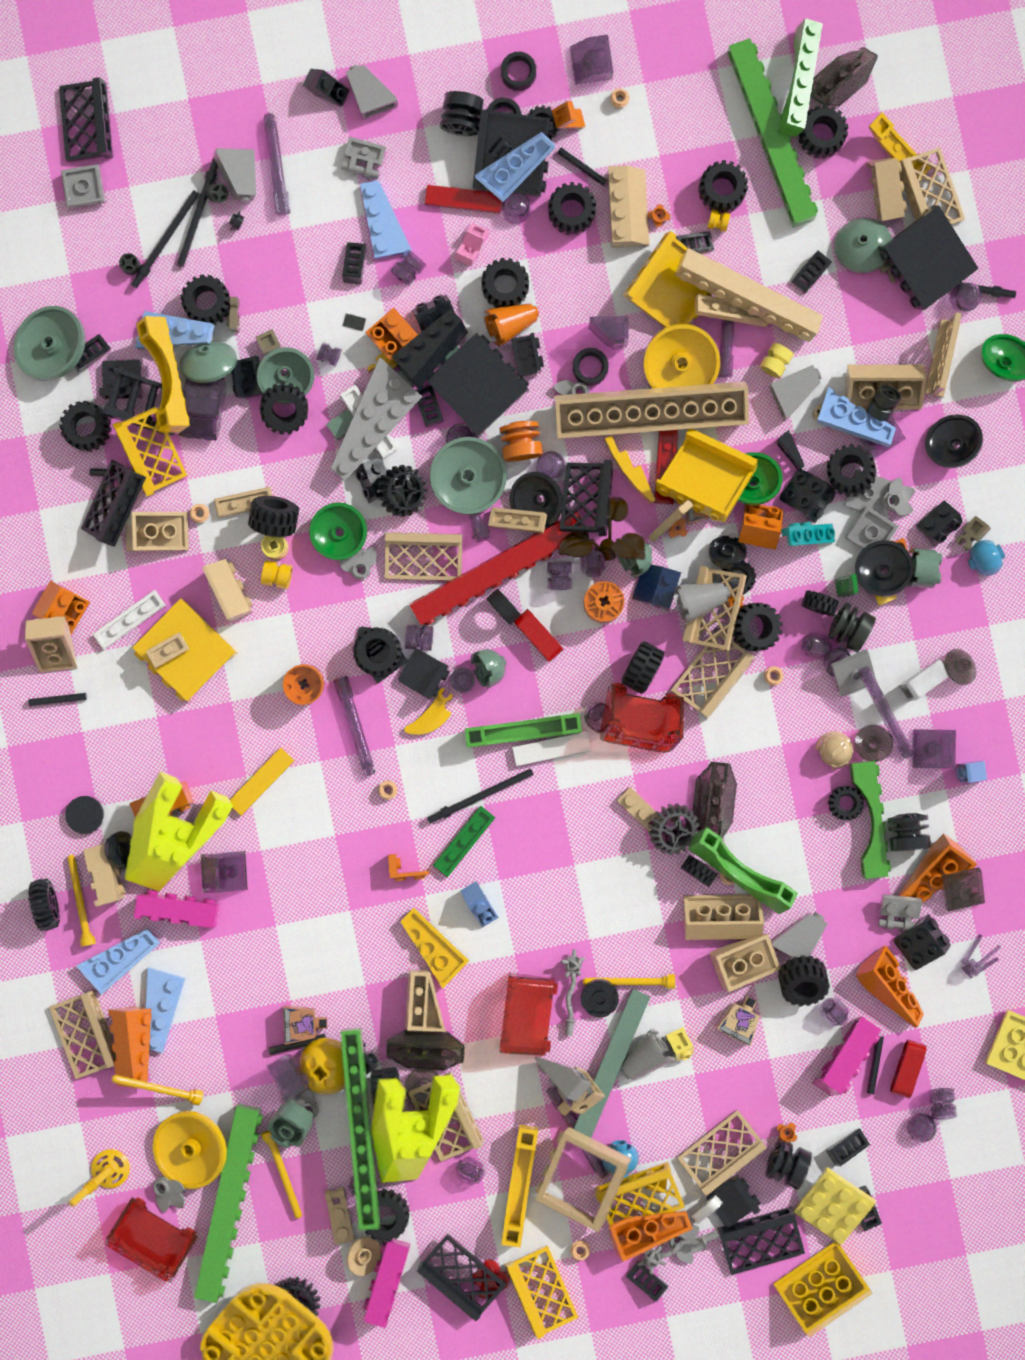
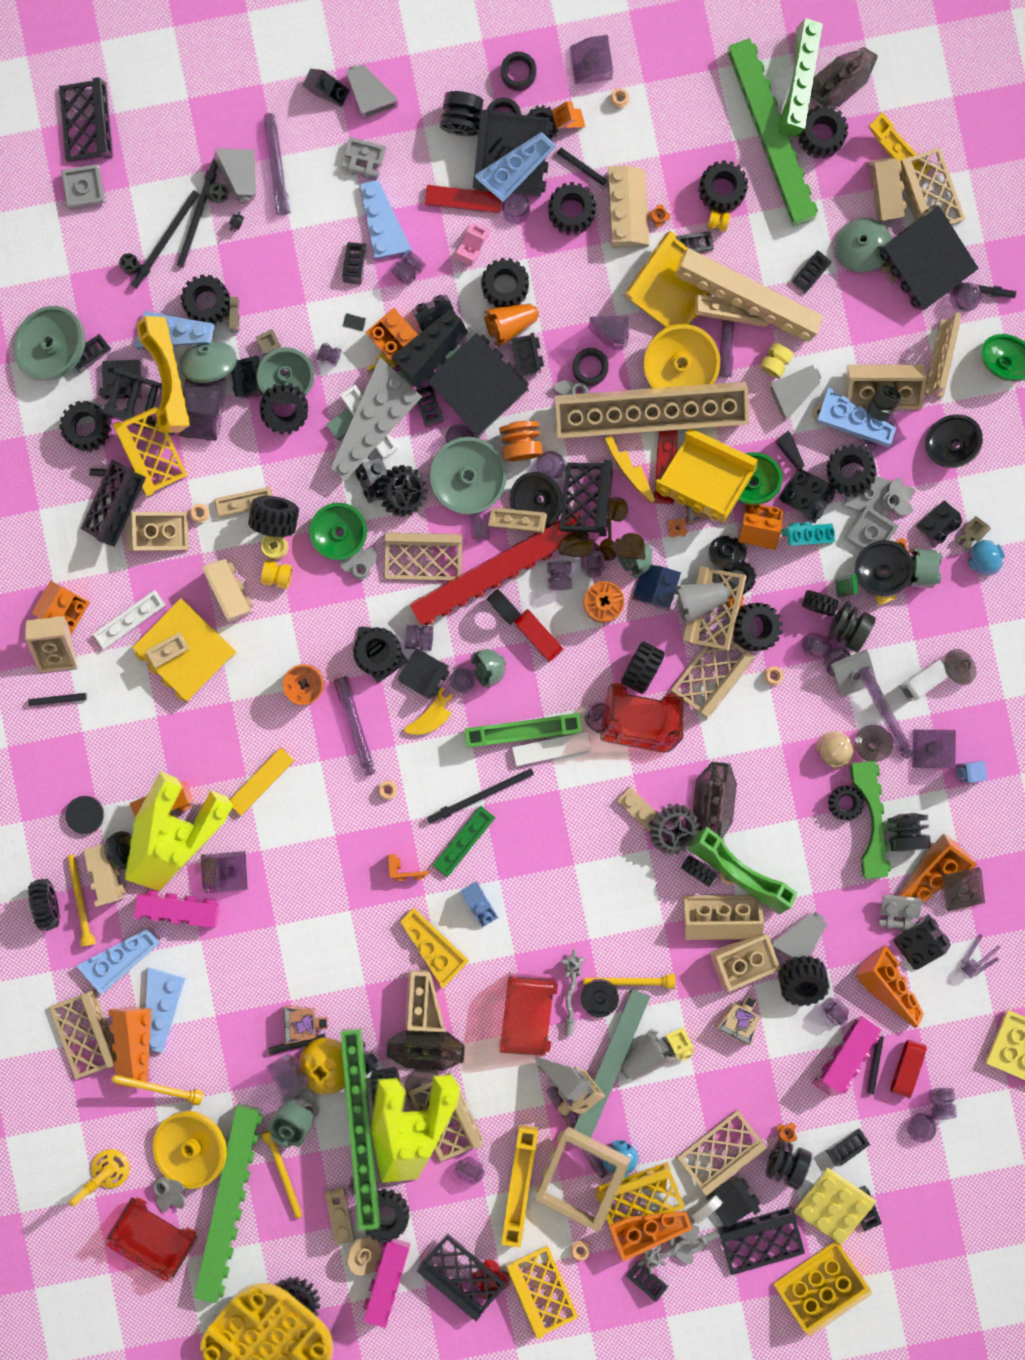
tan tile [648,500,693,542] -> none

